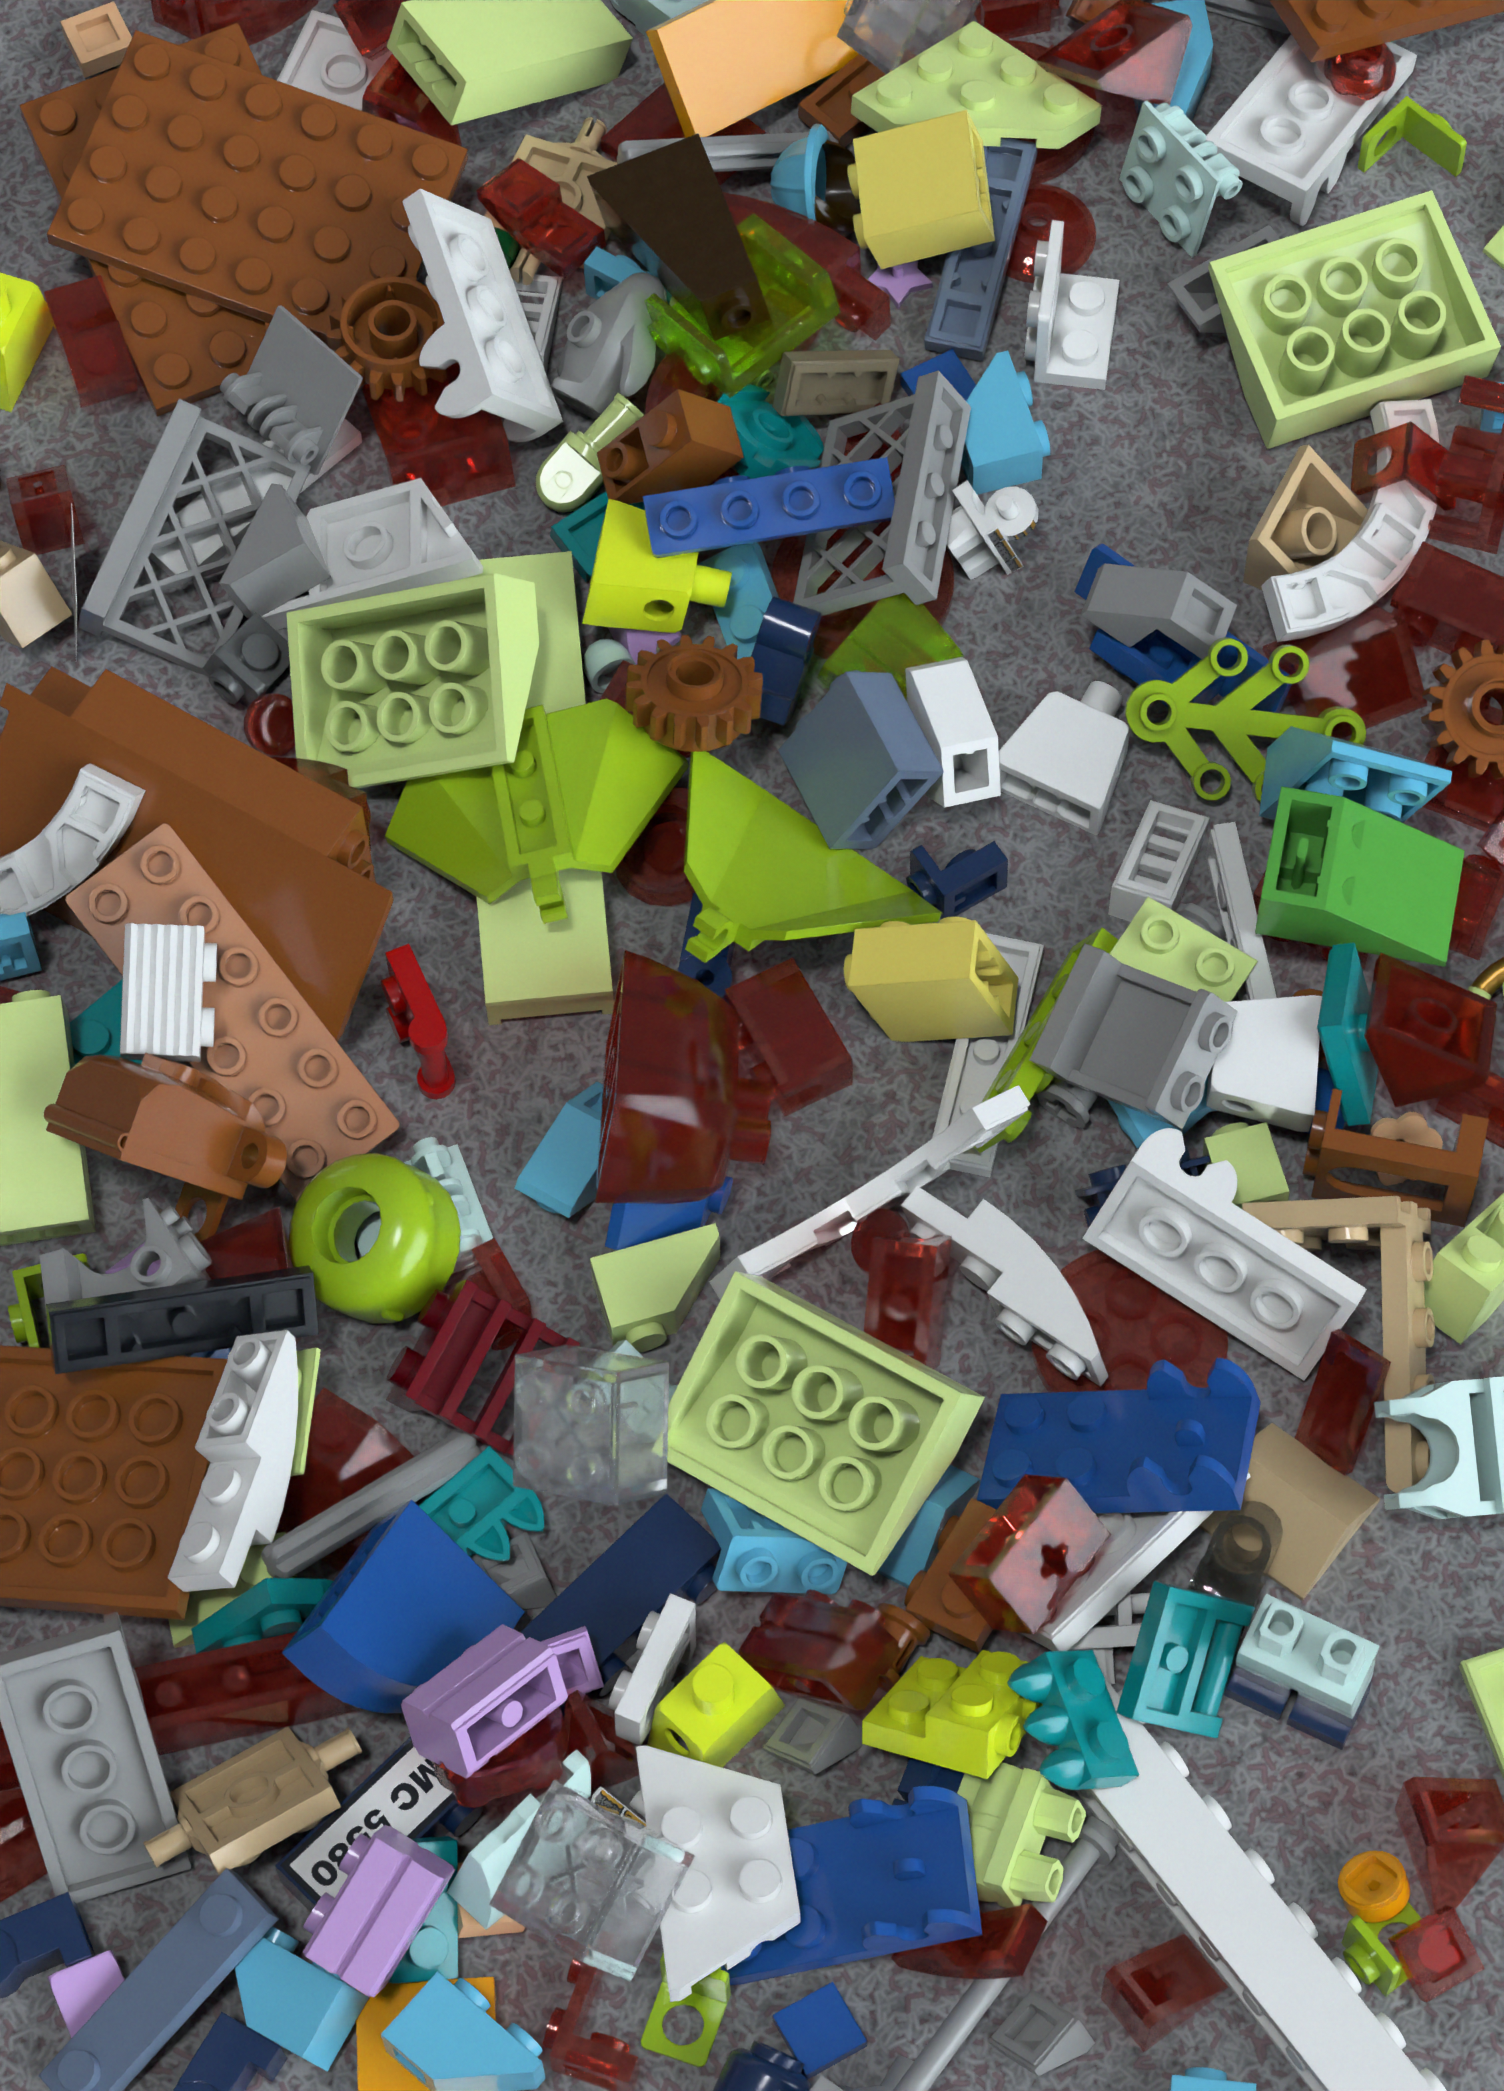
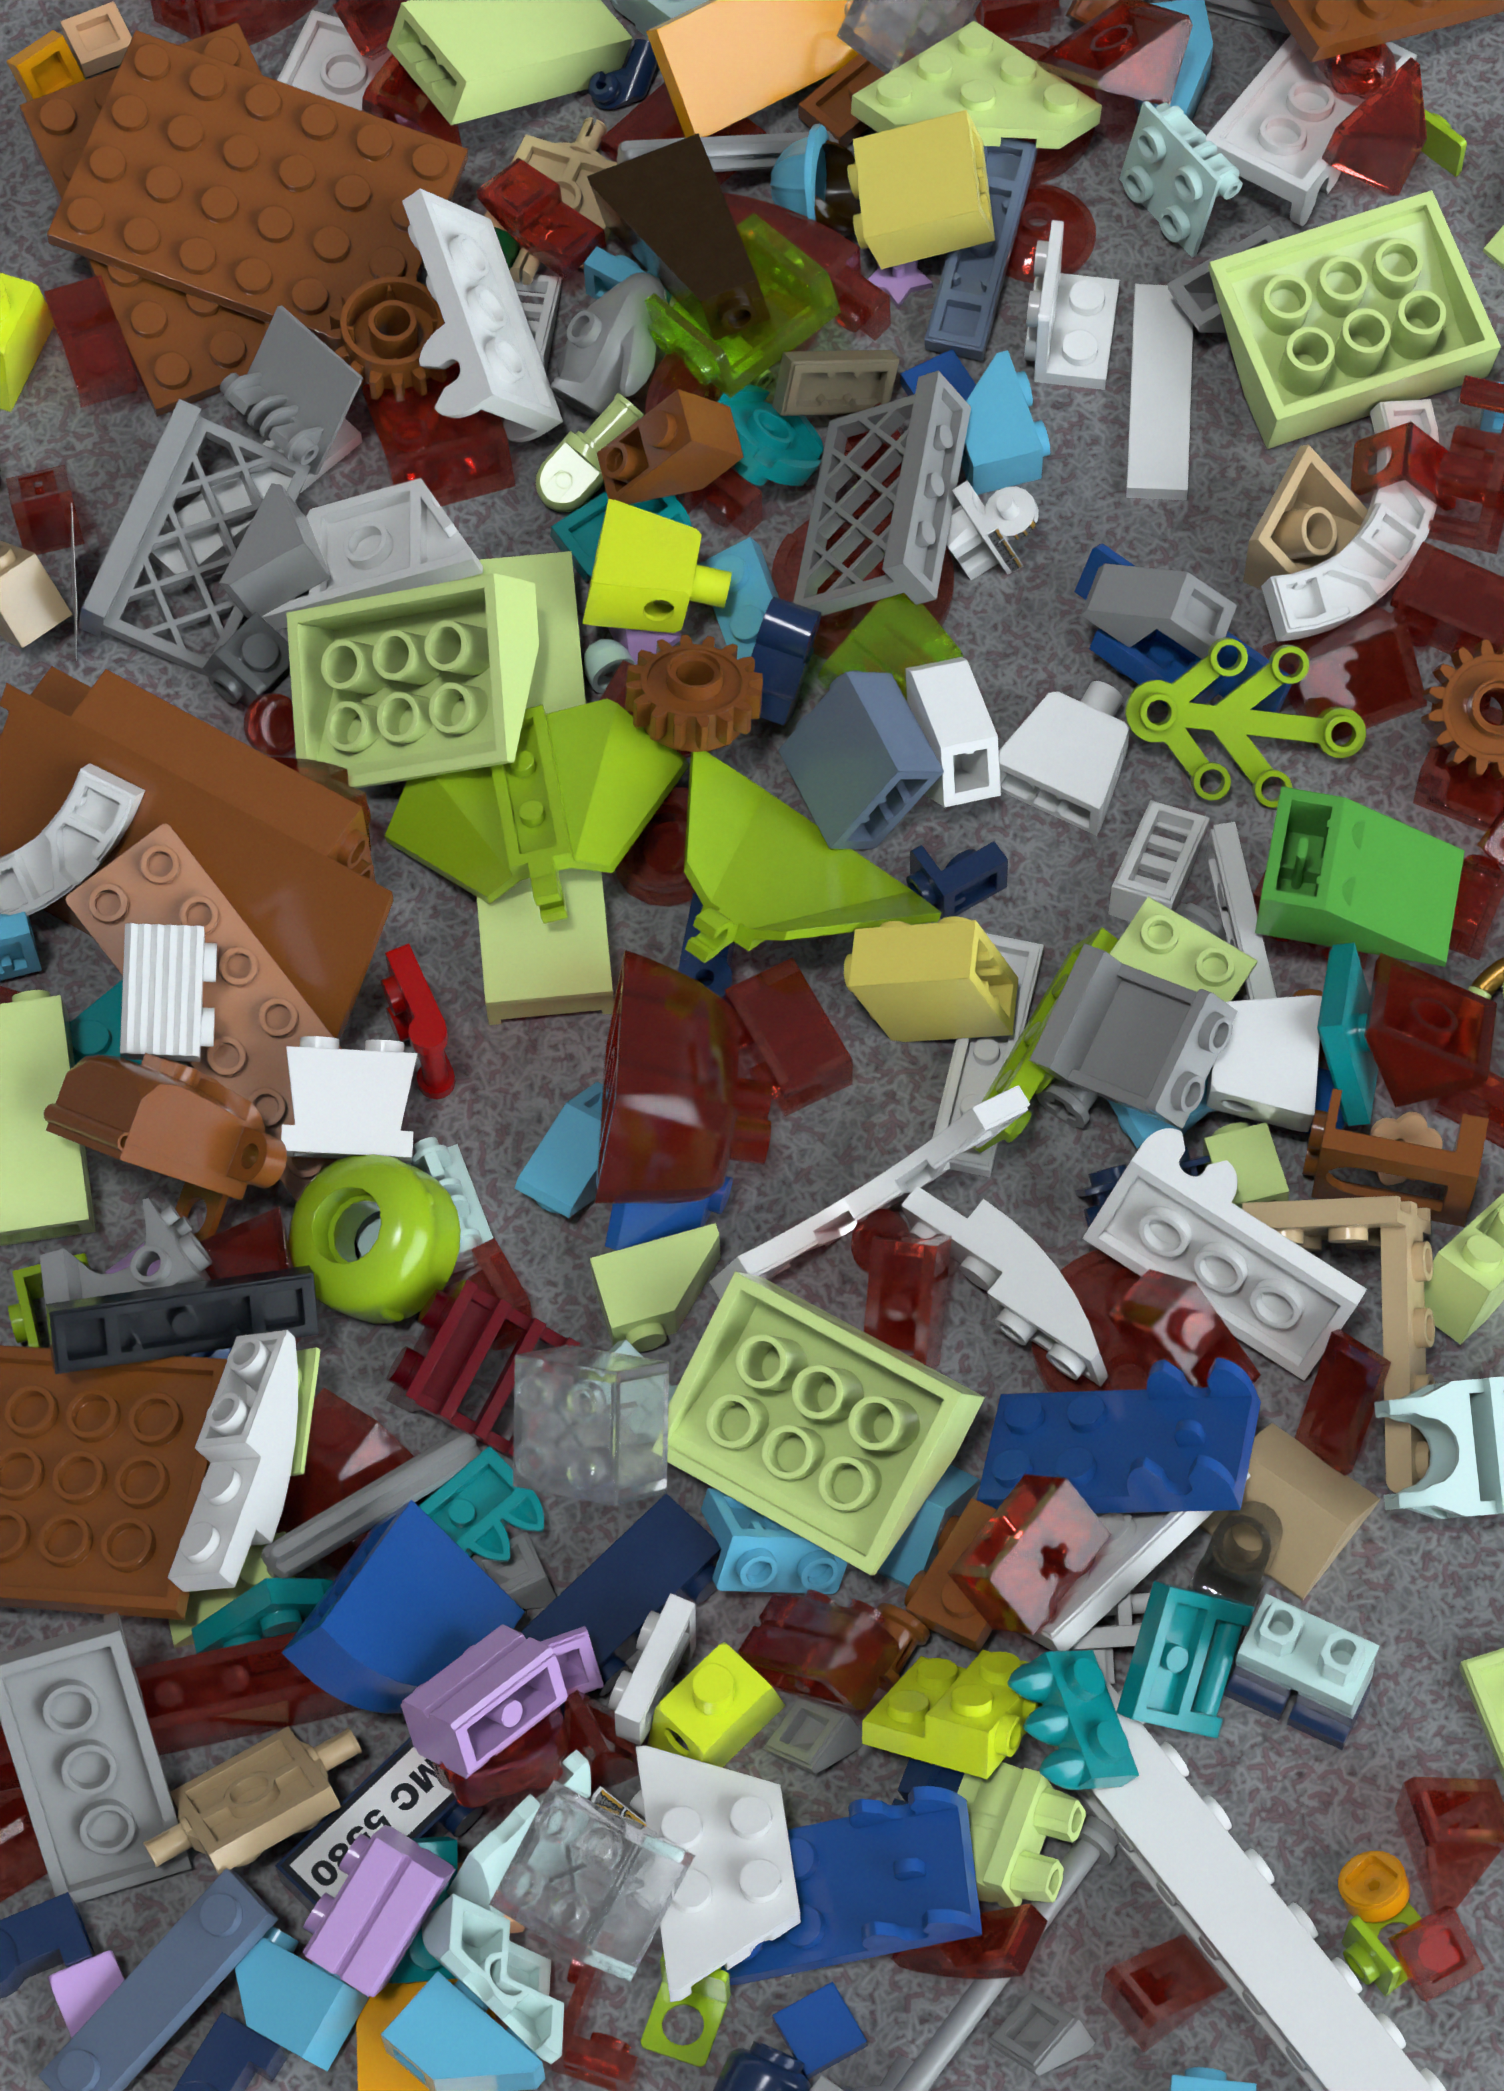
blue bracket [643,457,895,558] -> none
medium azure slope [1259,726,1452,823] -> none
none -> light orange tile [6,30,86,102]
none -> white hips [281,1036,417,1163]
none -> light aqua slope [422,1894,564,2064]
none -> dark blue arm [588,39,657,110]
none -> clear red slope [1107,1269,1261,1388]
none -> white tile [1126,284,1193,500]
none -> clear red slope [1322,57,1427,196]

